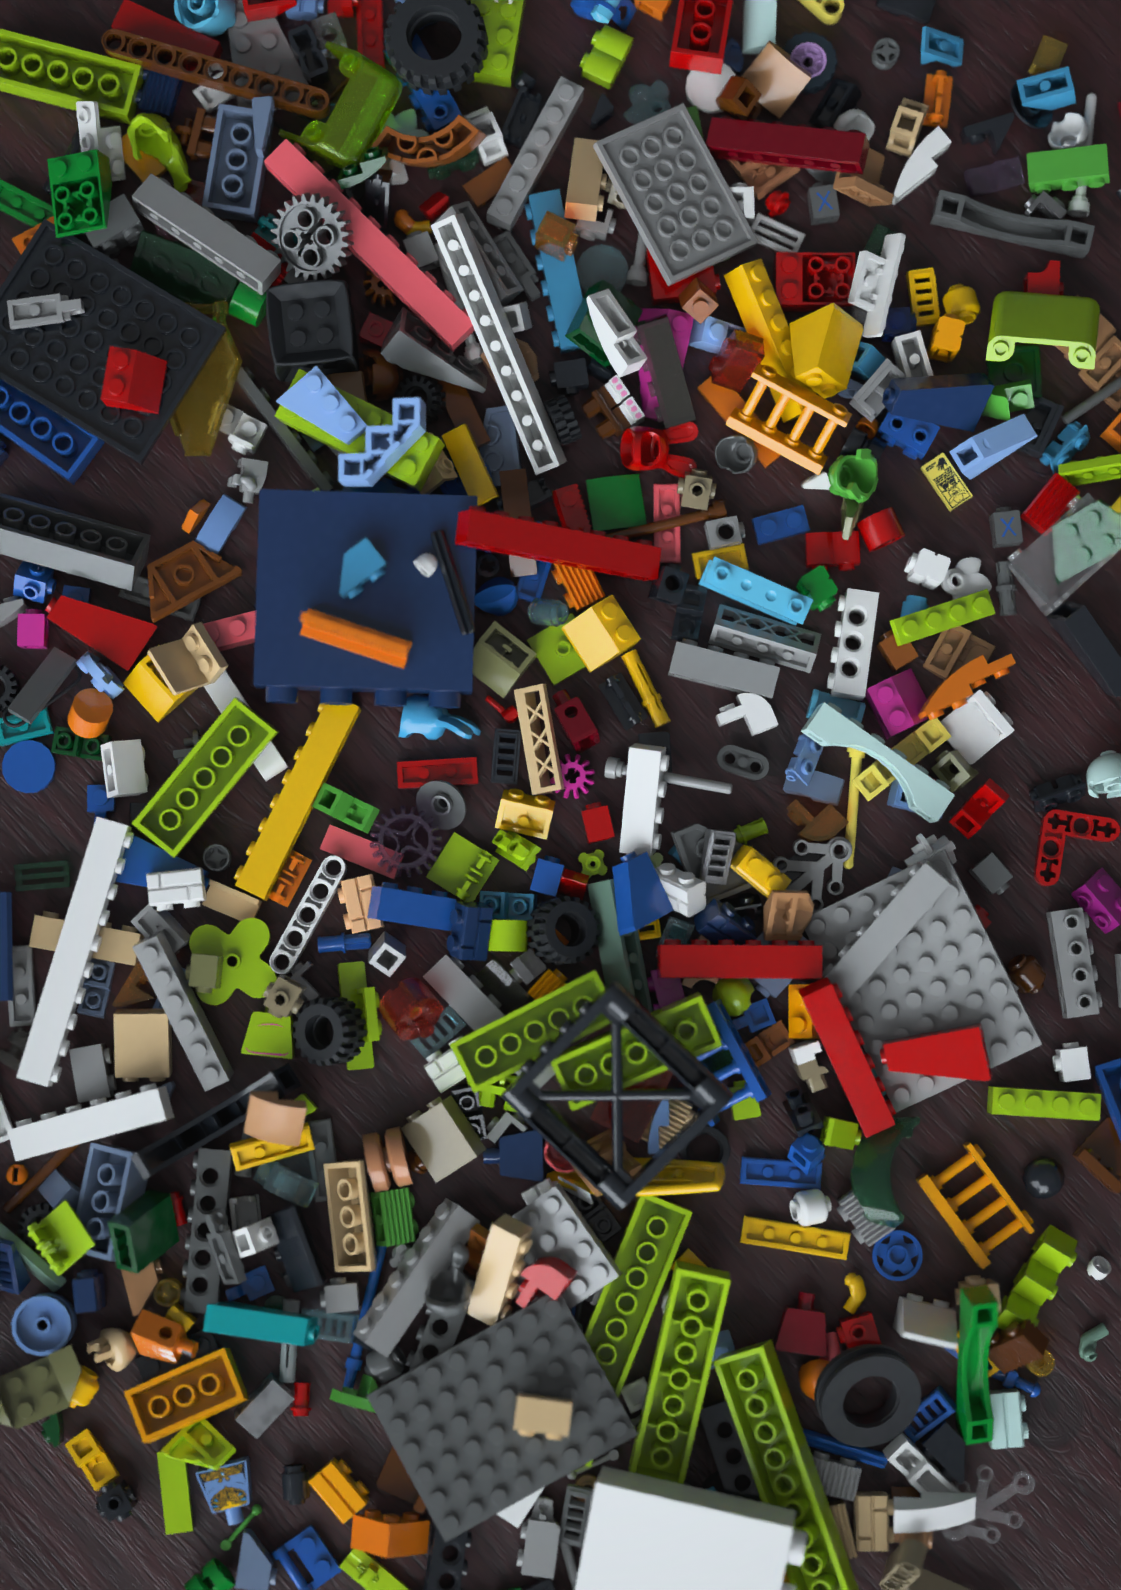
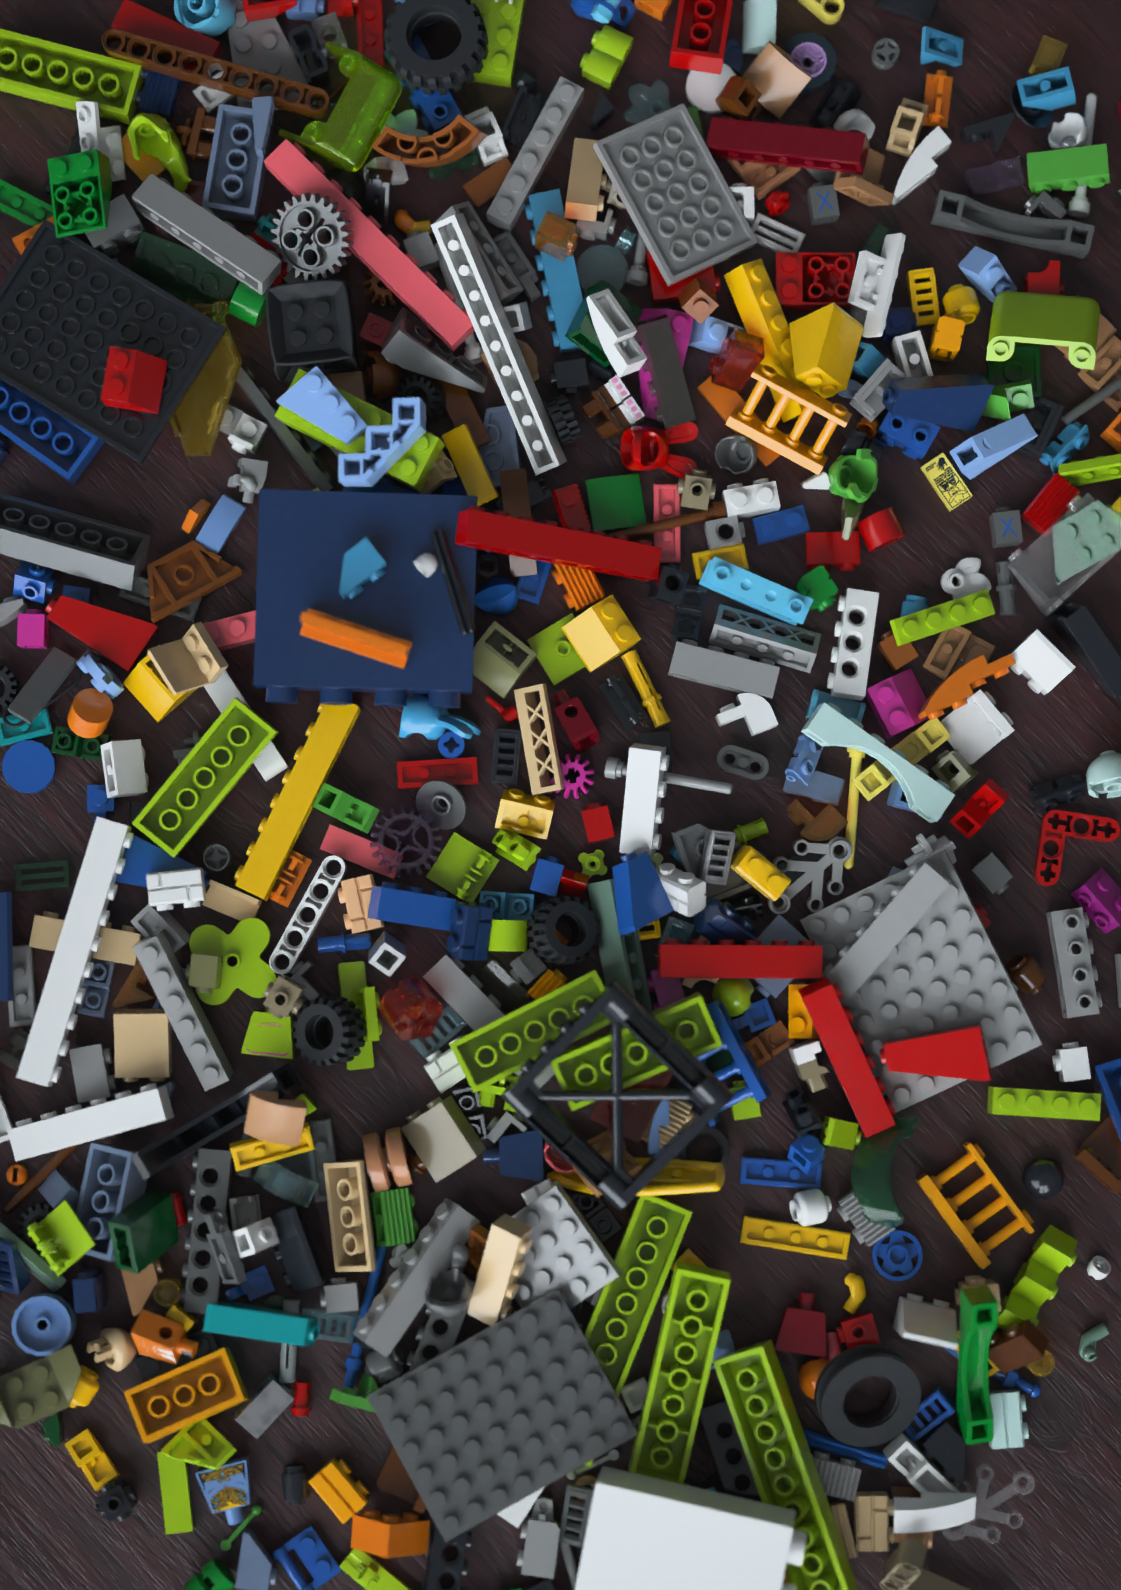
light grey hinge [7,293,85,329] -> none
dark green slope [338,146,389,190] -> none
red slope [419,191,450,221] -> none
tan brick [513,1392,573,1440] -> none
brick [516,1256,578,1308] -> none
clear light blue brick [528,598,569,627] -> none
white sticker [558,1176,593,1204] -> none
medium nougat slope [763,890,814,941] -> none
white brick [904,548,951,590] -> none
none -> blue wheel [438,732,465,759]
none -> clear light blue bush [615,227,638,255]
none -> white brick [721,478,781,519]
none -> light blue slope [958,246,1017,303]
none -> white slope [1010,629,1075,695]

